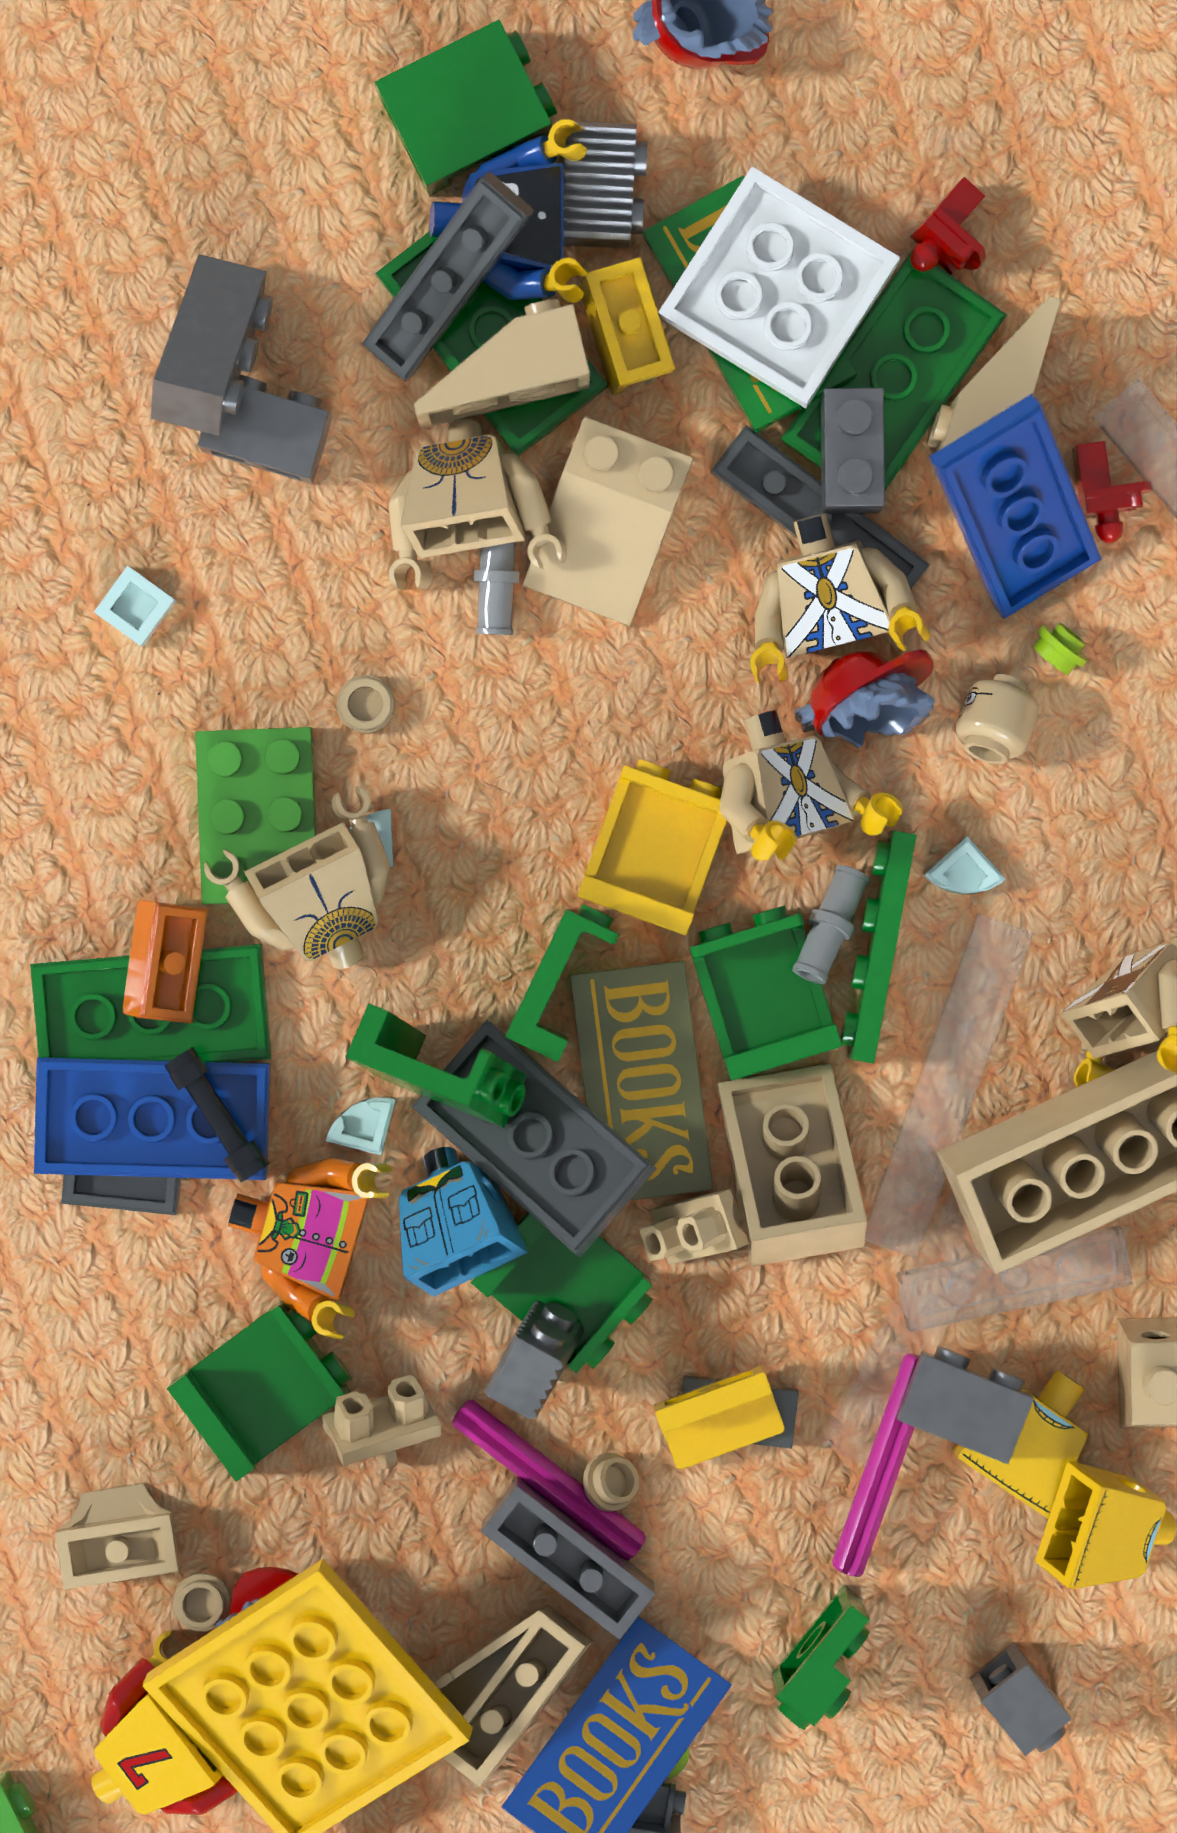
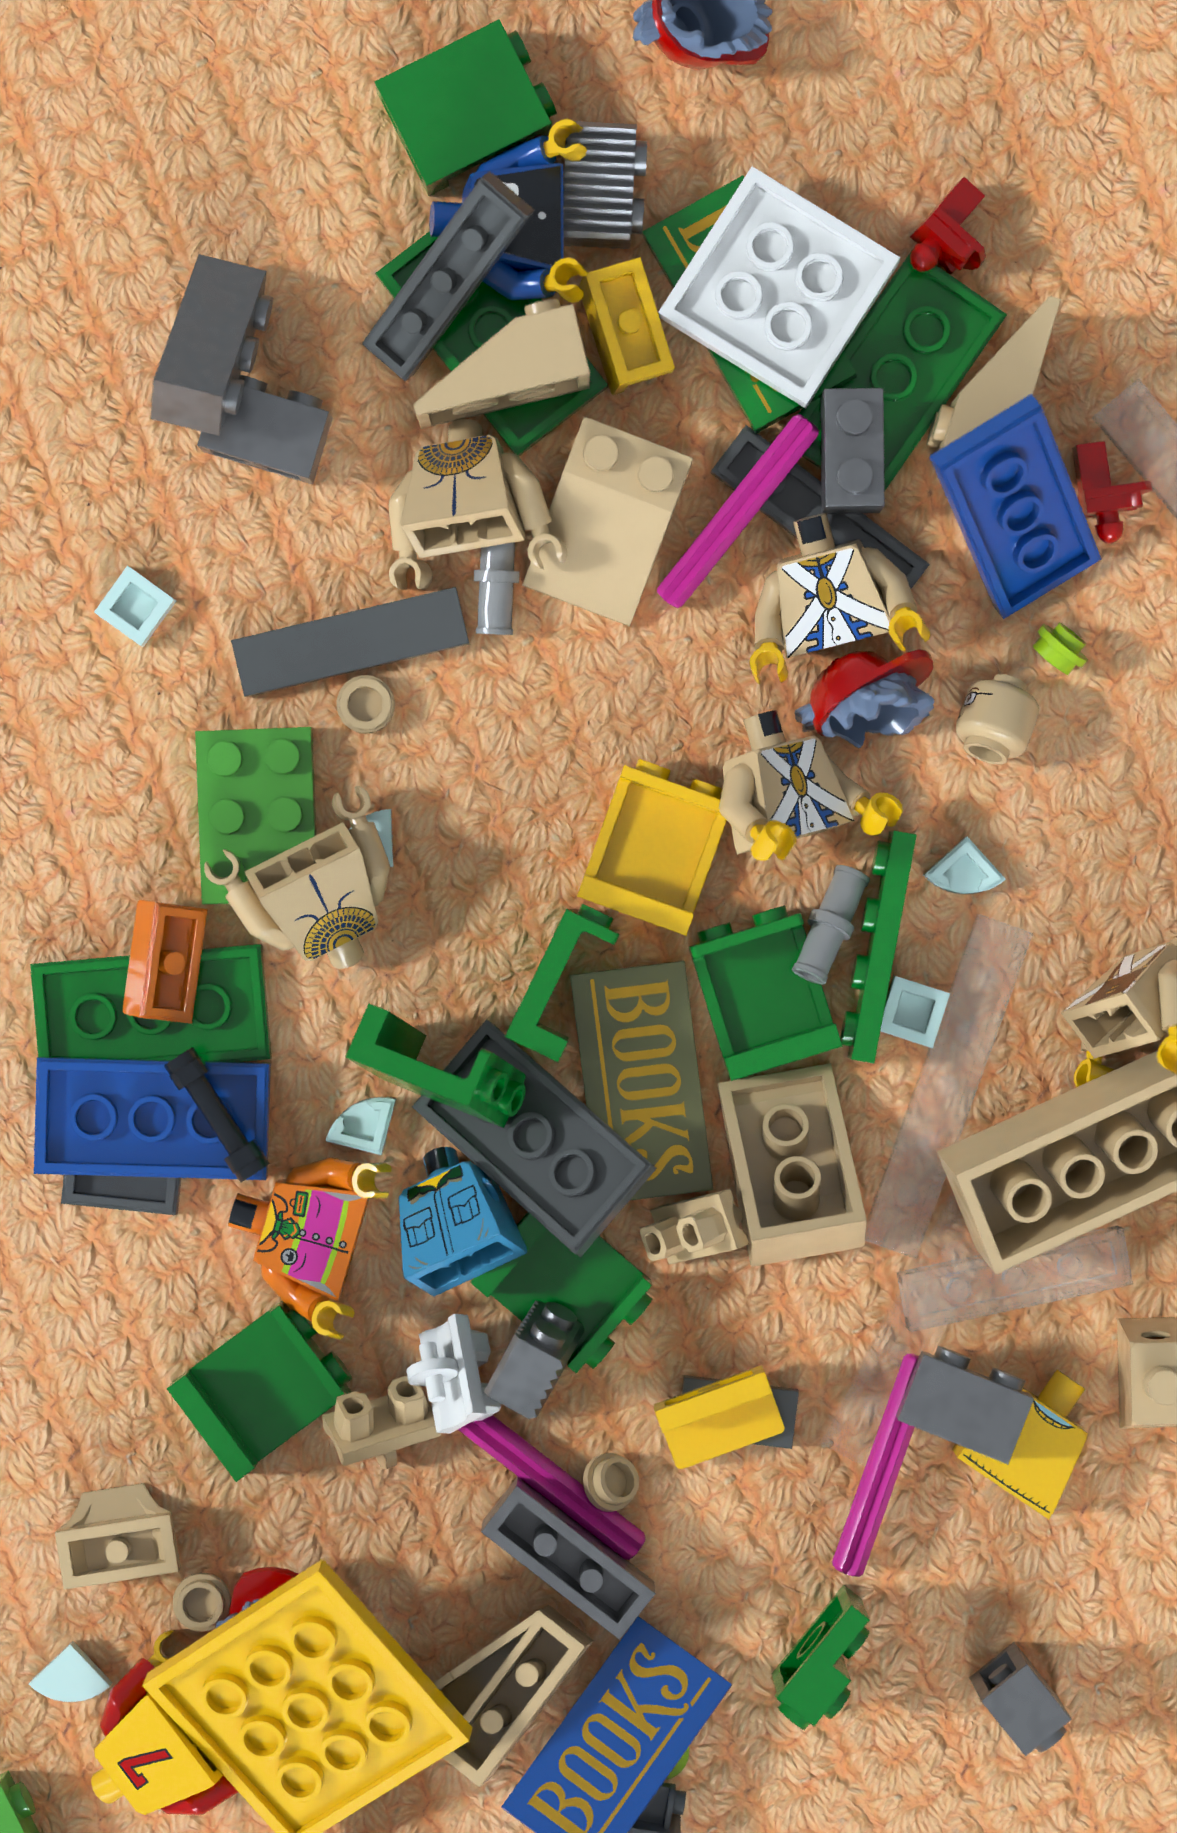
yellow torso [1035,1461,1176,1589] -> none
none -> light aqua tile [29,1641,112,1702]
none -> dark grey tile [231,587,469,697]
none -> white hips [406,1314,501,1434]
none -> dark pink axle [657,414,819,608]
none -> light aqua tile [880,975,950,1048]

